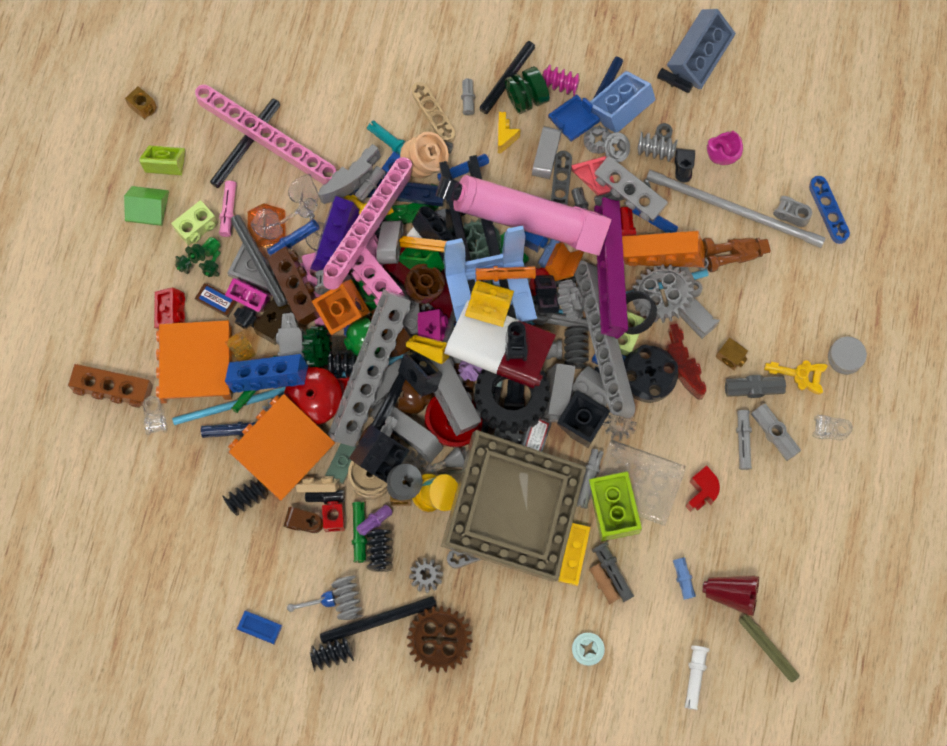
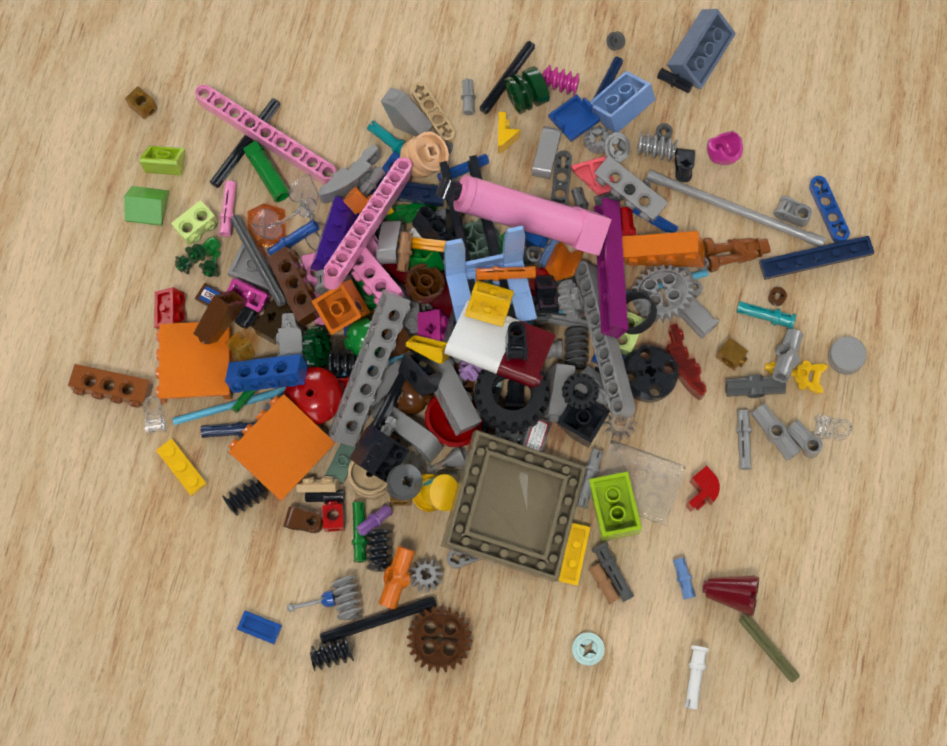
none -> yellow plate [156,438,208,497]
none -> reddish brown slope [193,290,247,345]
none -> green piece [243,140,291,203]
none -> orange panel [343,187,373,215]
none -> orange piece [378,546,415,609]
none -> light grey slope [381,87,433,137]
none -> medium nougat pin [396,232,413,272]
none -> dark grey bush [523,246,542,264]
none -> black tyre [562,373,599,409]
none -> dark grey tile [606,31,625,51]
none -> teal pin [736,301,797,329]
none -> dark blue plate [759,236,875,280]
none -> reddish brown bush [768,287,787,306]
none -> light grey piece [772,328,803,383]
none -> light grey piece [787,420,823,458]

